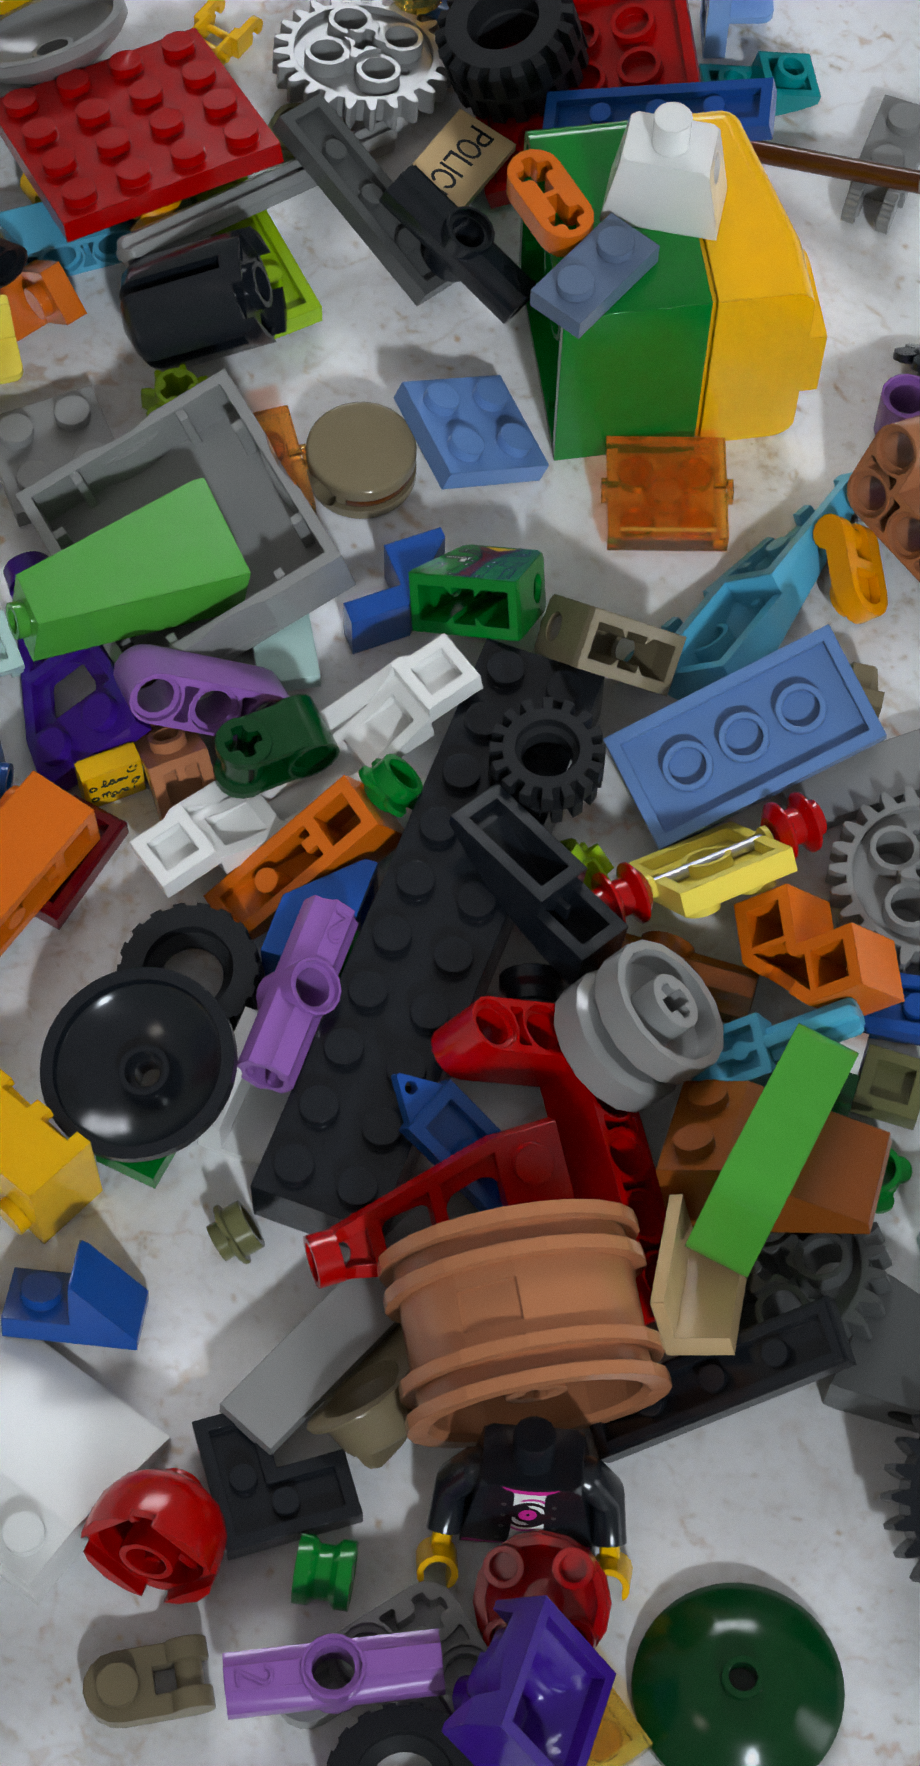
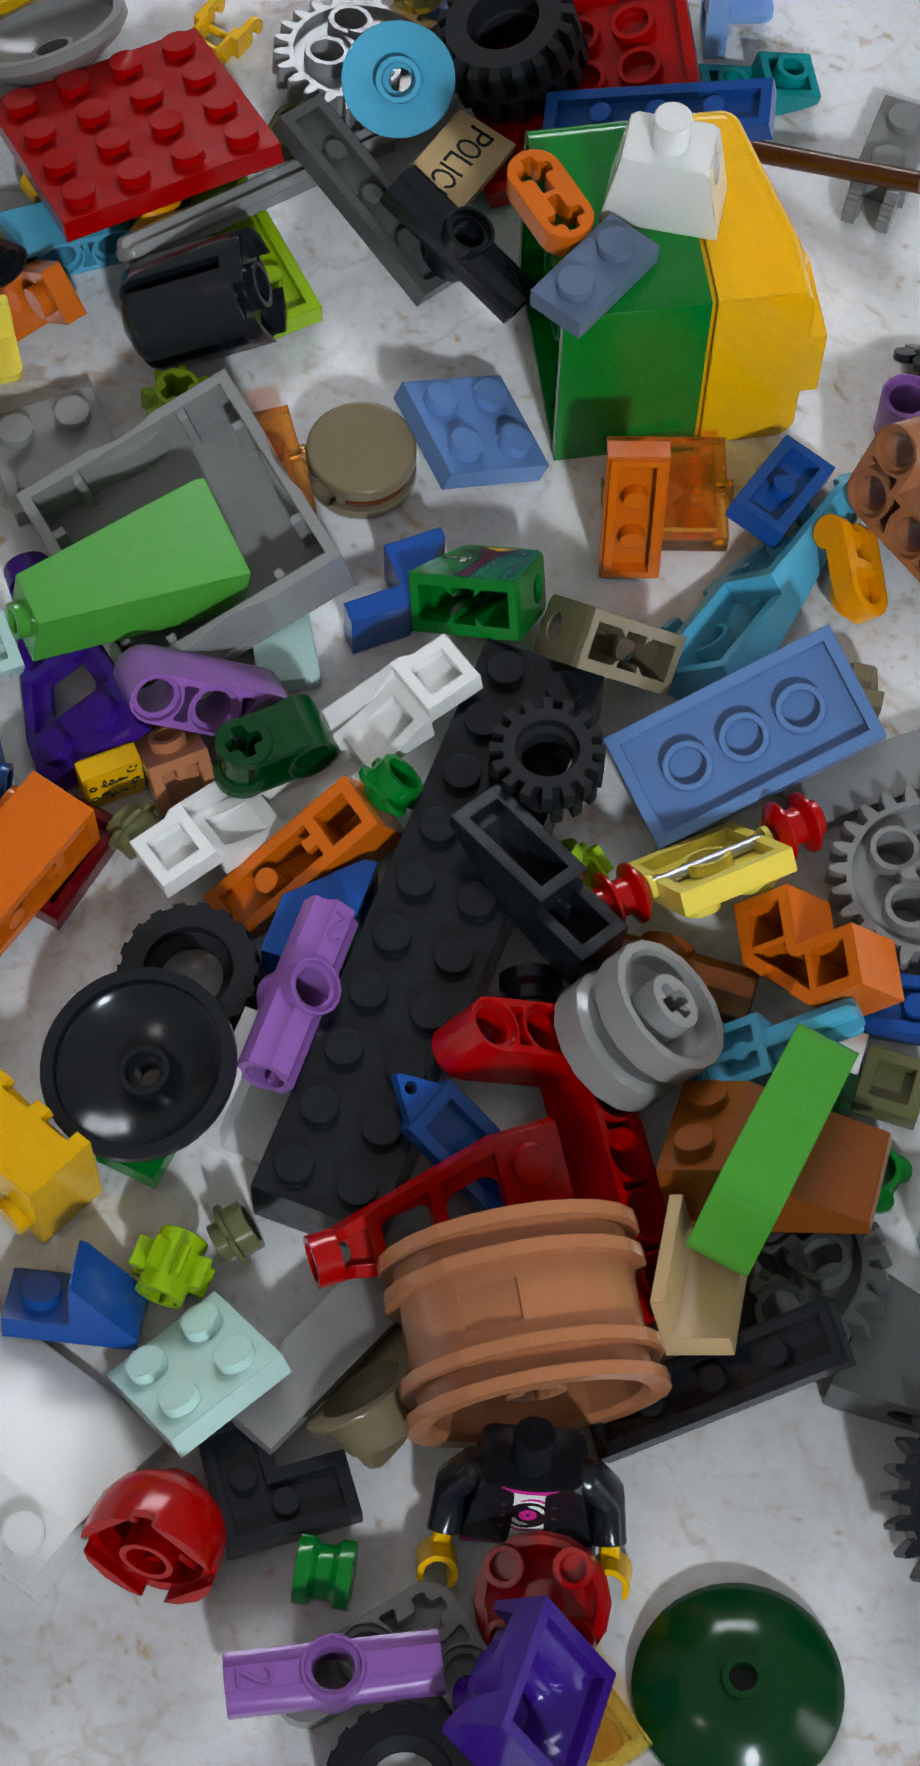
dark tan plate [83,1634,216,1728] -> none
none -> olive plate [106,801,161,860]
none -> light aqua plate [107,1291,292,1459]
none -> lime gear [127,1225,216,1309]
none -> medium azure dish [341,20,456,138]
none -> orange tile [598,440,671,578]
none -> blue plate [725,434,836,549]

